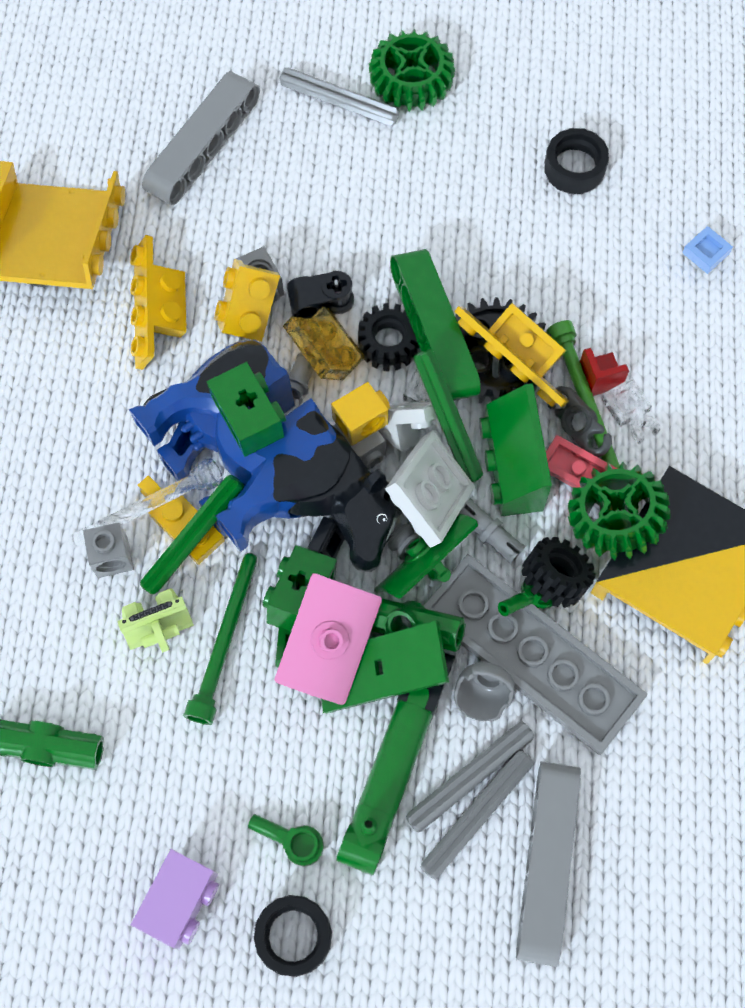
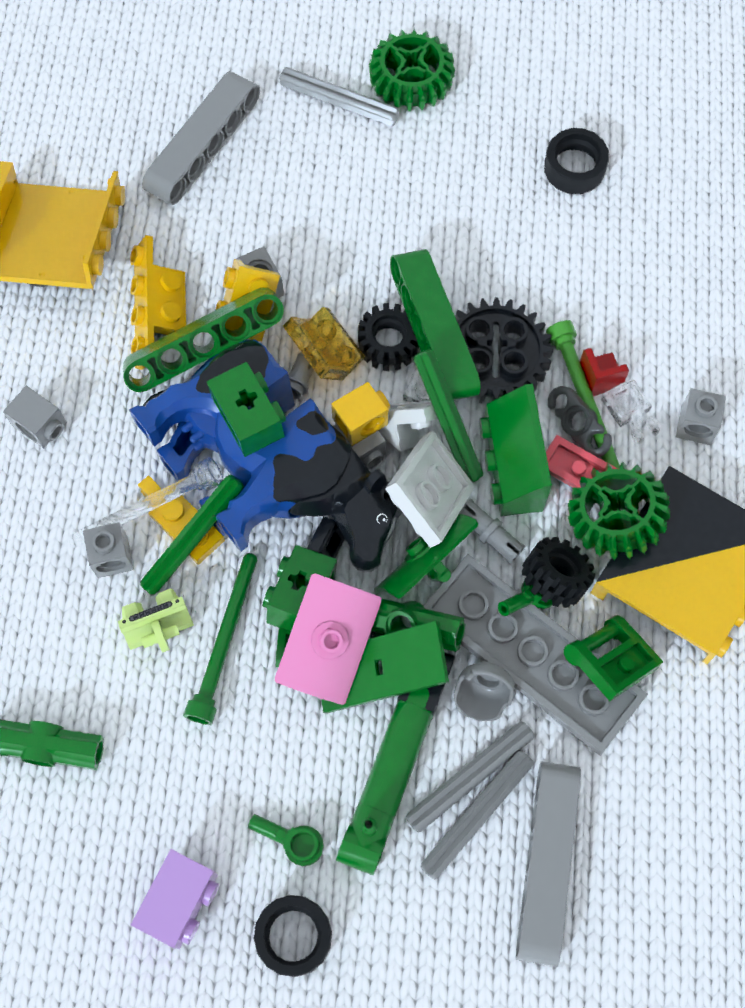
black piece [287,271,354,322] -> none
light grey bush [388,523,420,560] -> none
yellow bracket [454,303,569,407] -> none
light blue plate [682,226,733,274] -> none
none -> light grey brick [3,385,67,449]
none -> green beam [122,288,284,392]
none -> green plate [564,615,663,701]
none -> light grey brick [676,388,726,445]

